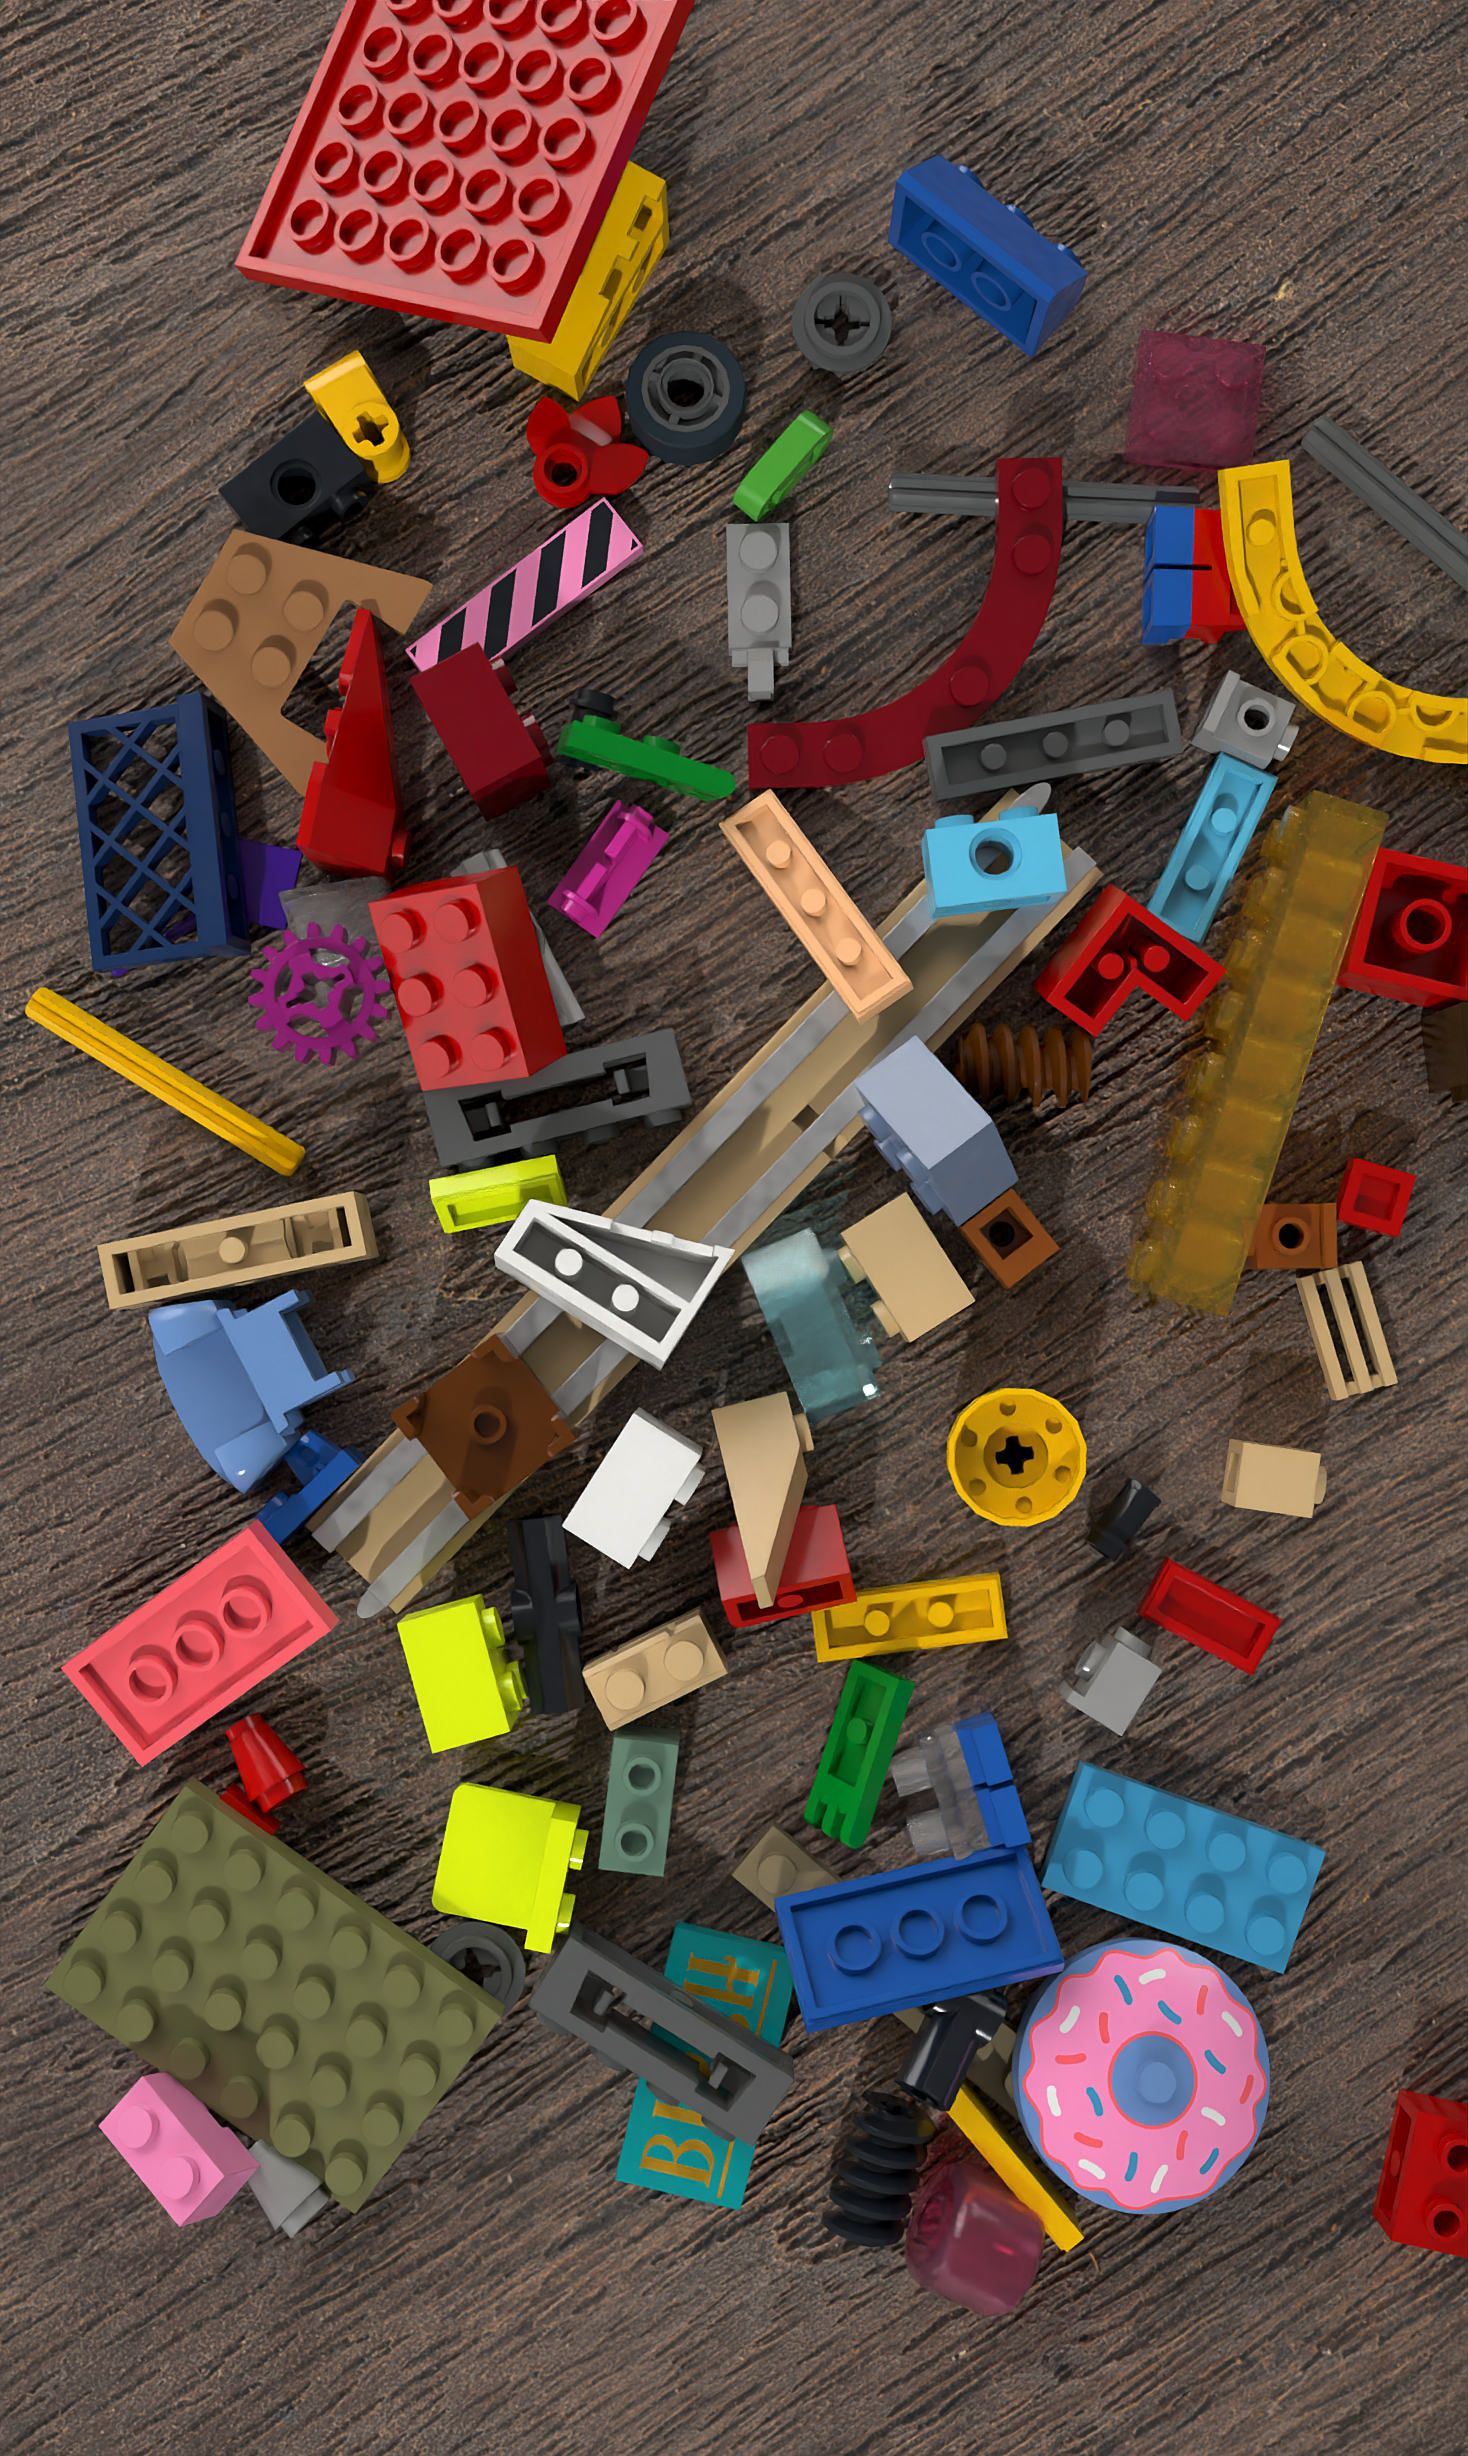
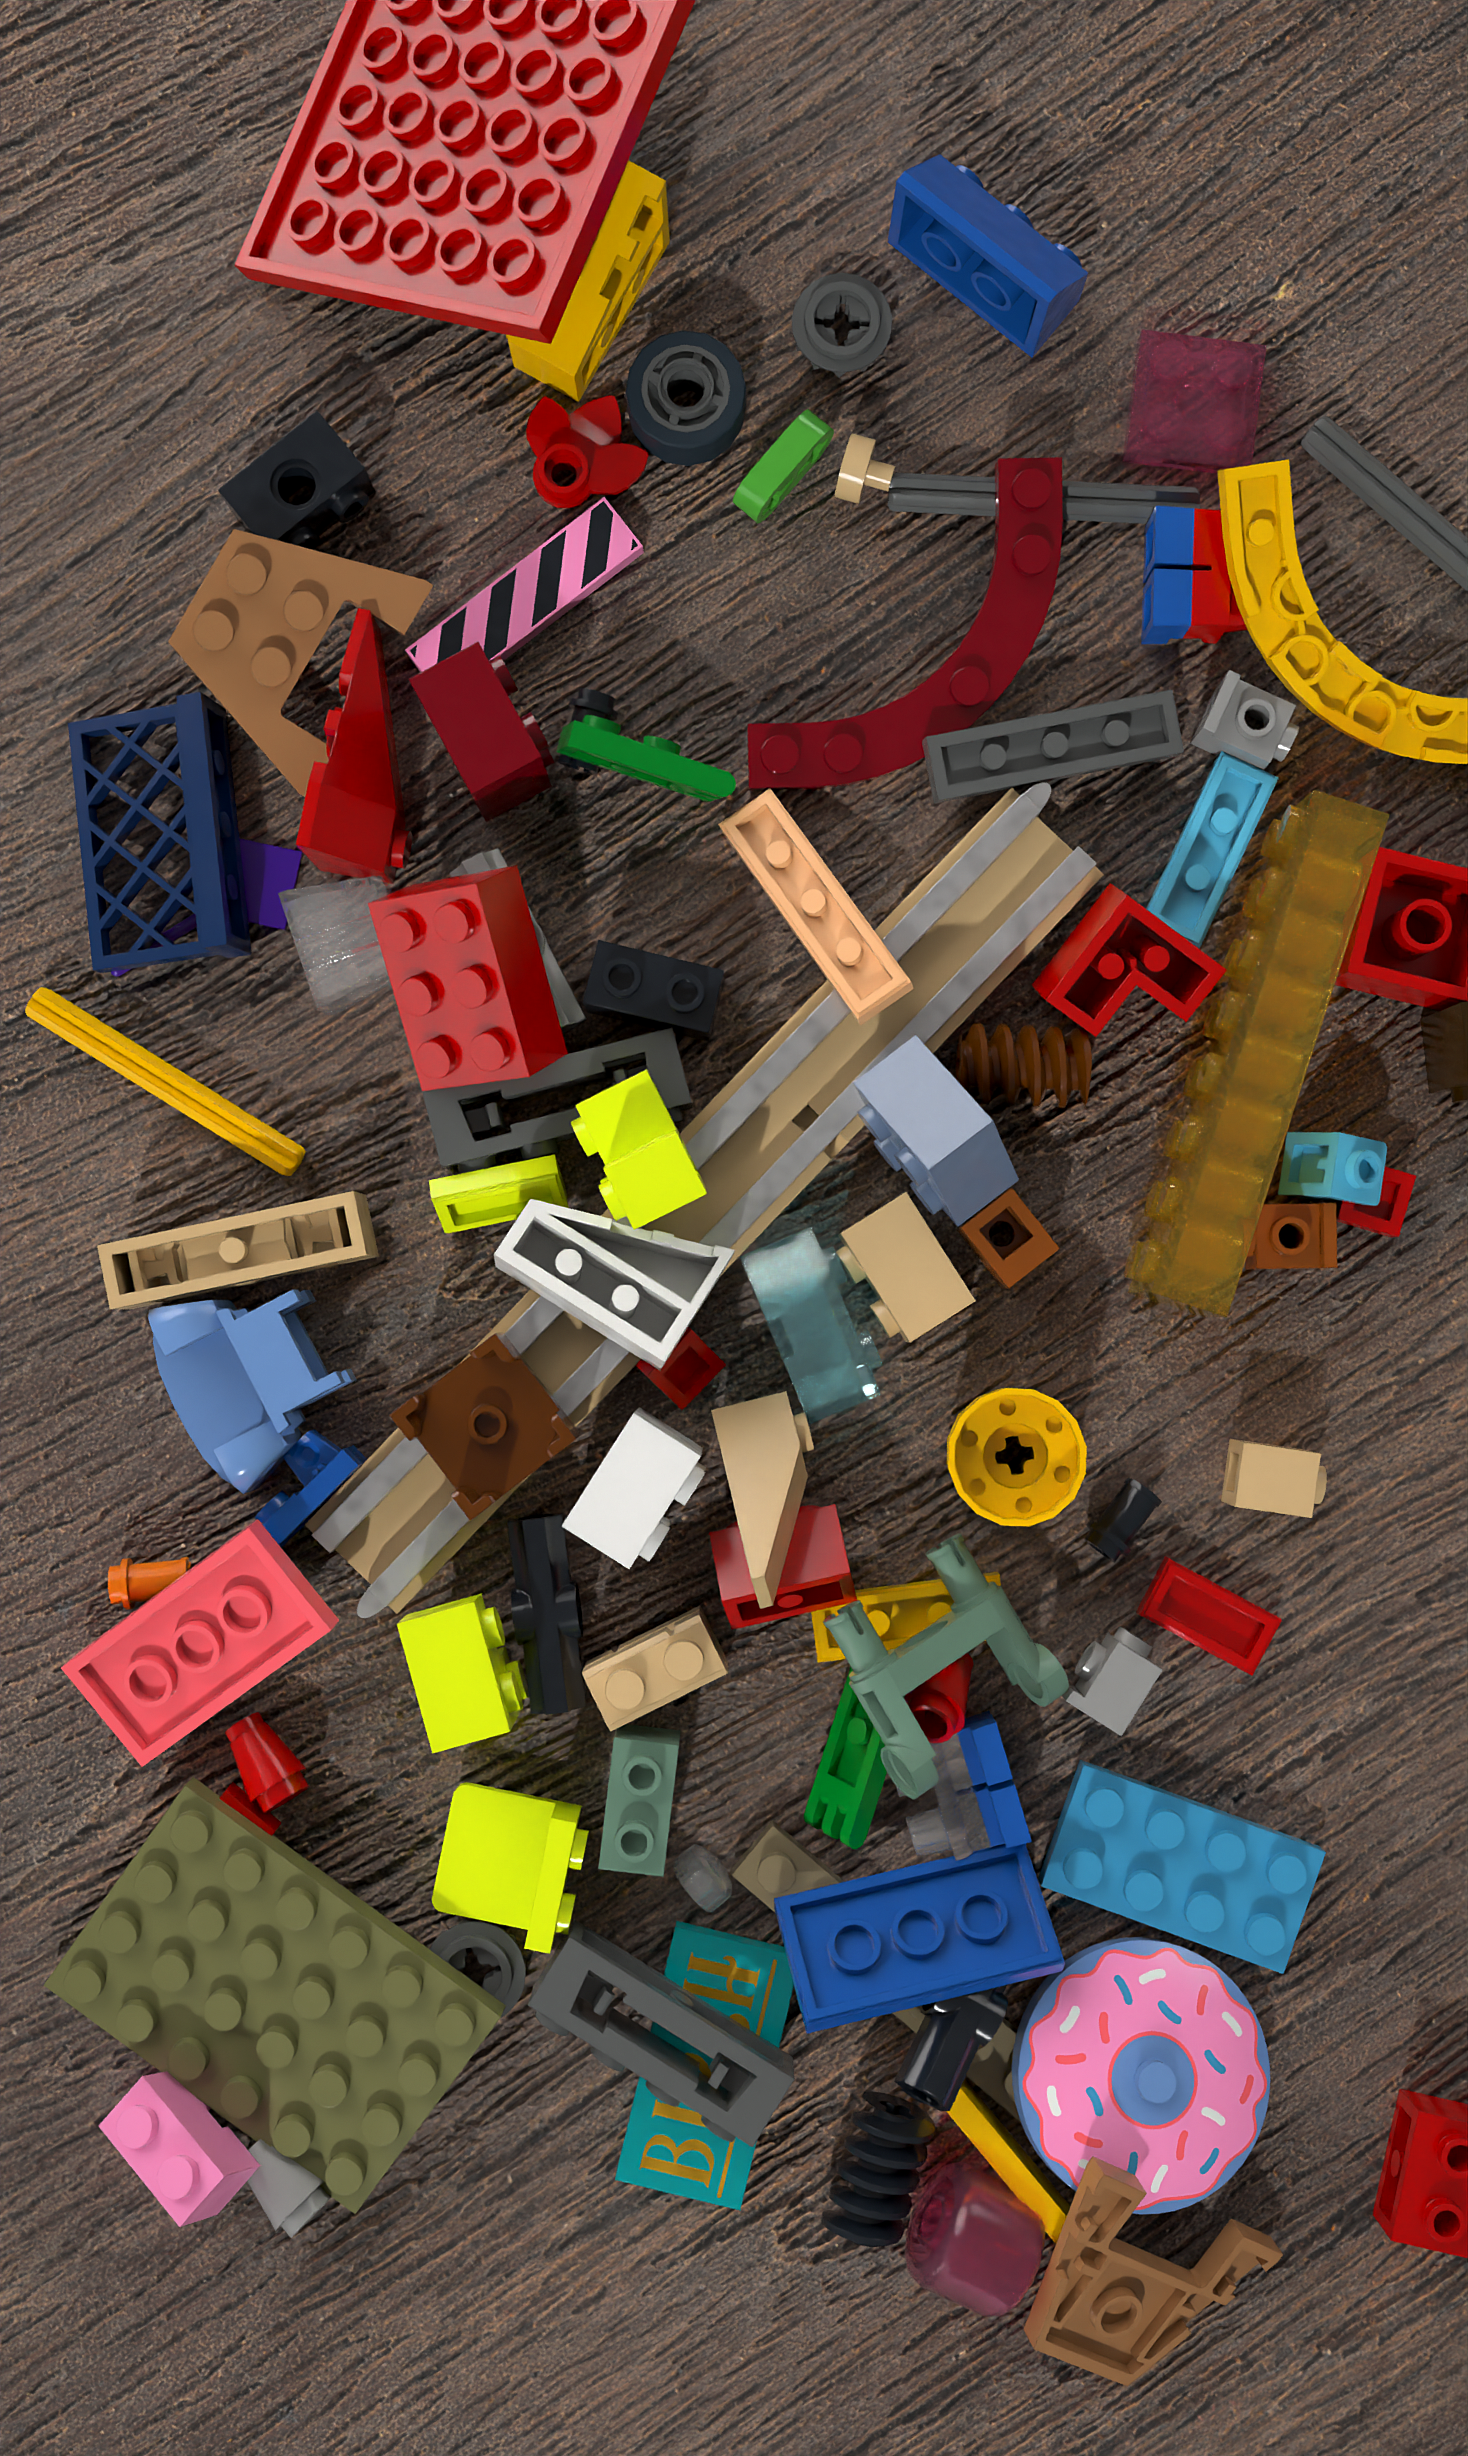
magenta gear [248,922,393,1067] -> none
yellow piece [303,349,411,483] -> none
dark pink hinge [546,800,670,939] -> none
light grey hinge [726,523,792,702] -> none
medium azure brick [921,806,1067,919] -> none
tan tile [1295,1261,1398,1401] -> none
none -> orange pin [108,1557,192,1610]
none -> neon yellow brick [571,1069,707,1230]
none -> black brick [583,940,725,1042]
none -> red plate [635,1327,726,1410]
none -> clear tile [673,1844,732,1912]
none -> sand green connector [823,1534,1069,1799]
none -> tan tile [835,433,895,504]
none -> red cone [904,1653,974,1743]
none -> medium nougat wing [1023,2156,1283,2386]
none -> medium azure bracket [1278,1132,1387,1206]

